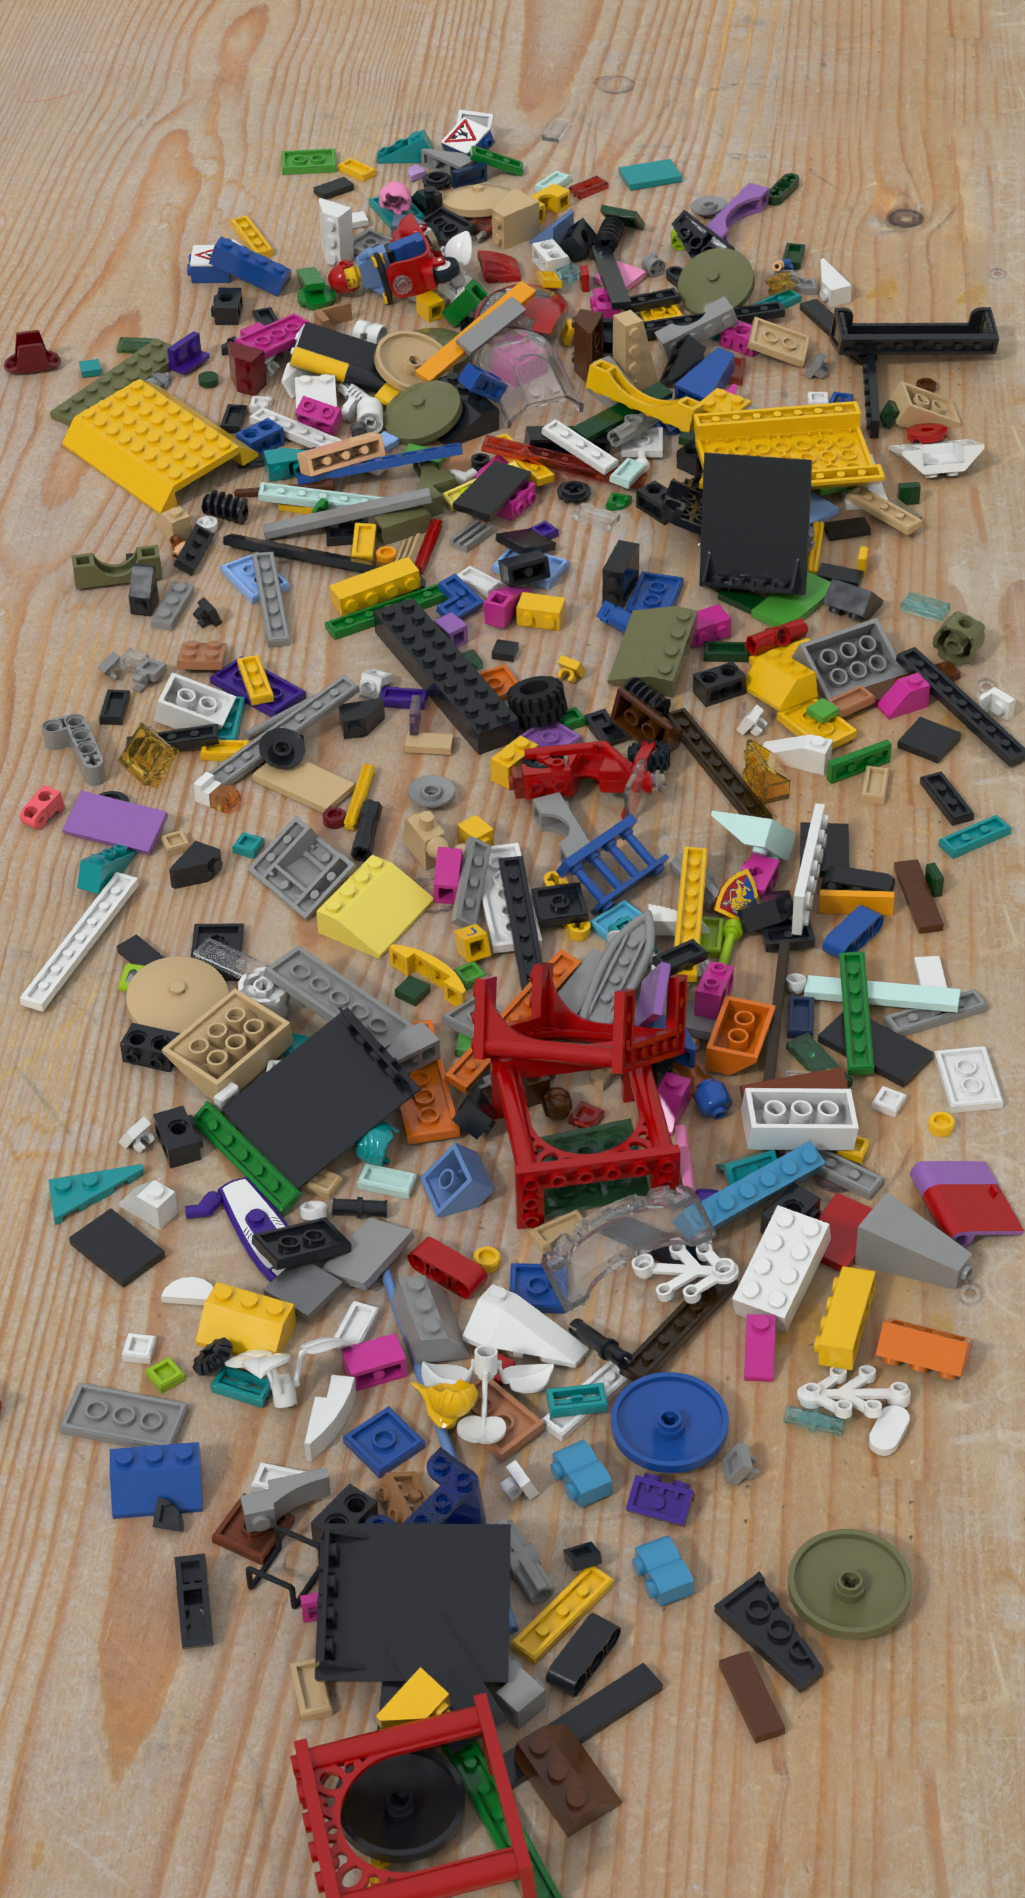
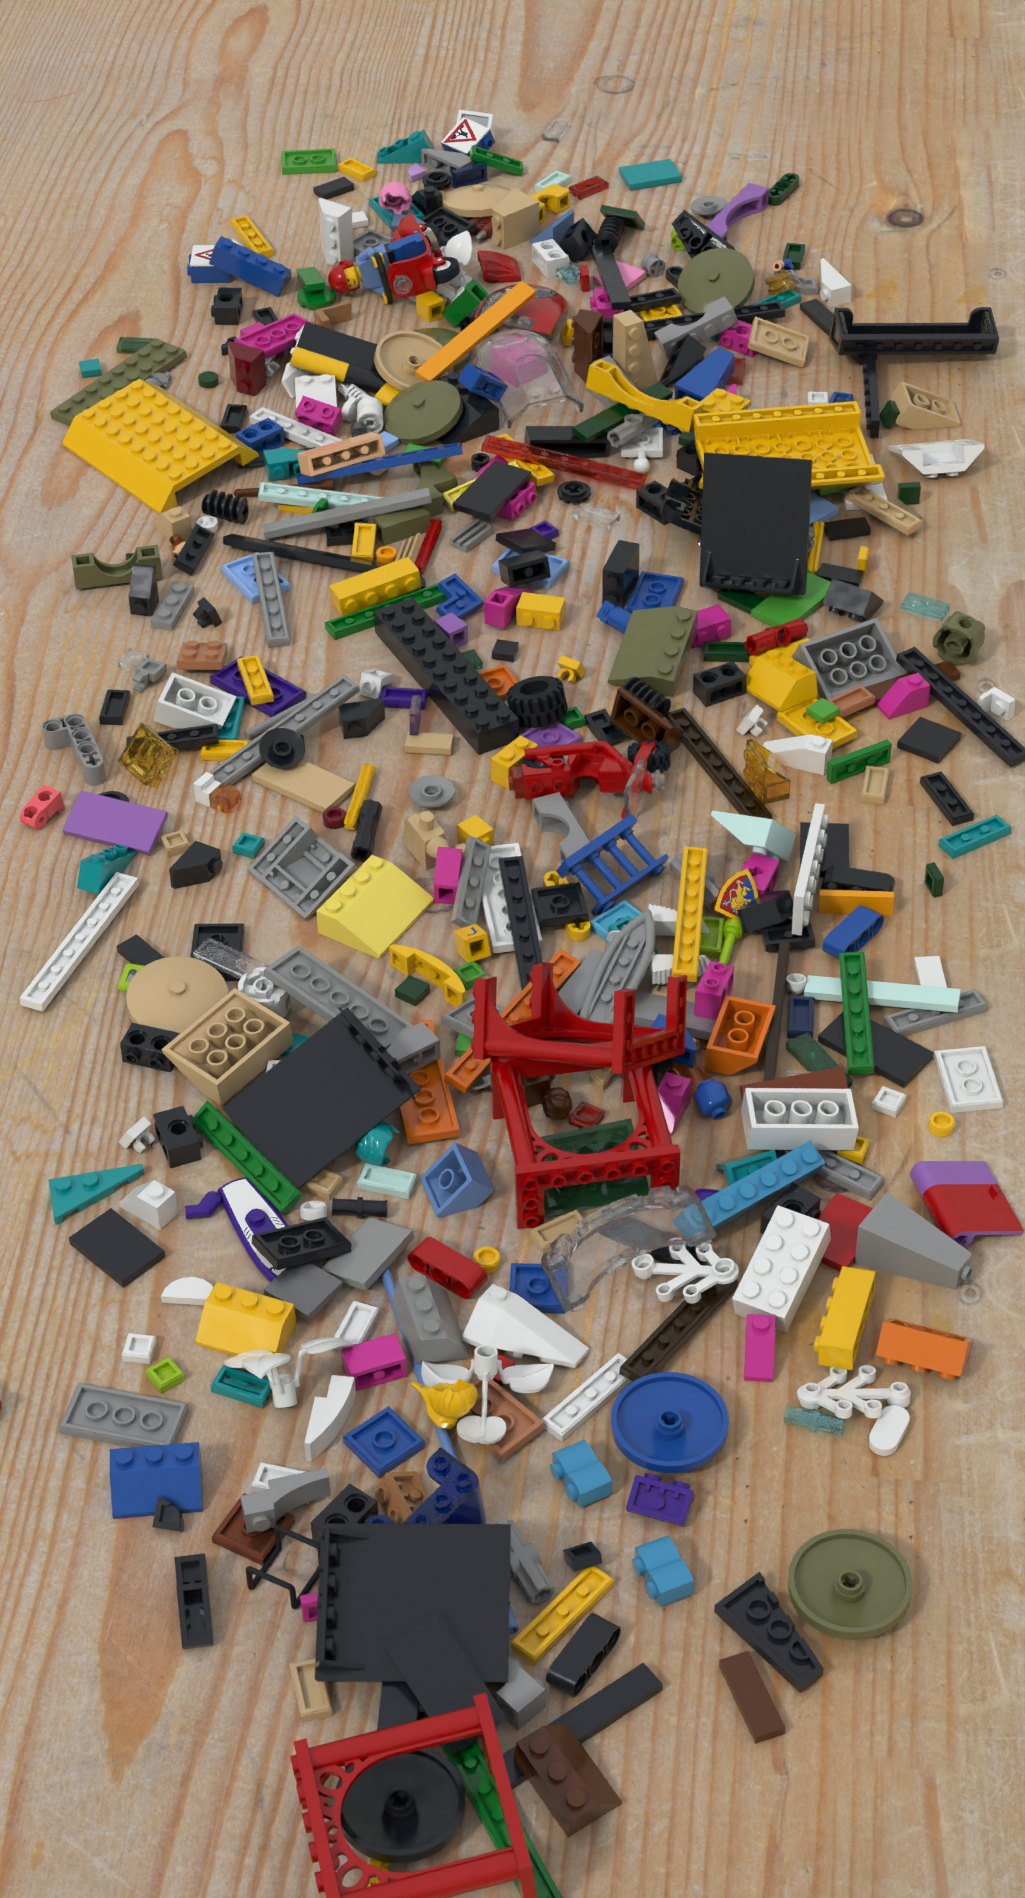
dark red piece [4,330,61,374] -> none
light grey tile [98,651,126,679] -> none
dark purple bracket [167,331,210,375] -> none
black gear [192,1337,233,1376] -> none
white tile [213,1082,239,1117] -> none
white tile [249,396,273,413] -> none
white wheel [352,319,388,344] -> none
yellow slope [376,1667,451,1729] -> none
white arm [449,468,477,485] -> none
black slope [452,1086,497,1139] -> none
light grey tile [456,297,526,356] -> none
white tile [457,566,502,598] -> none
white tile [500,1460,540,1501] -> none
yellow tile [536,271,562,288] -> none
white tile [541,419,619,475] -> none
teal tile [546,1382,608,1418] -> none
black pin [568,1318,633,1370] -> none
green tile [606,493,632,511] -> none
light aqua tile [609,458,646,489] -> none
medium lavender tile [634,962,671,1027] -> none
black tile [652,939,709,976] -> none
bright pink tile [675,1125,696,1197] -> none
light grey tile [722,1442,760,1485] -> none
light grey tile [804,351,830,379] -> none
reddish brown tile [894,859,944,934] -> none
red tile [907,423,948,444] -> none
reddish brown tile [916,378,936,393] -> none

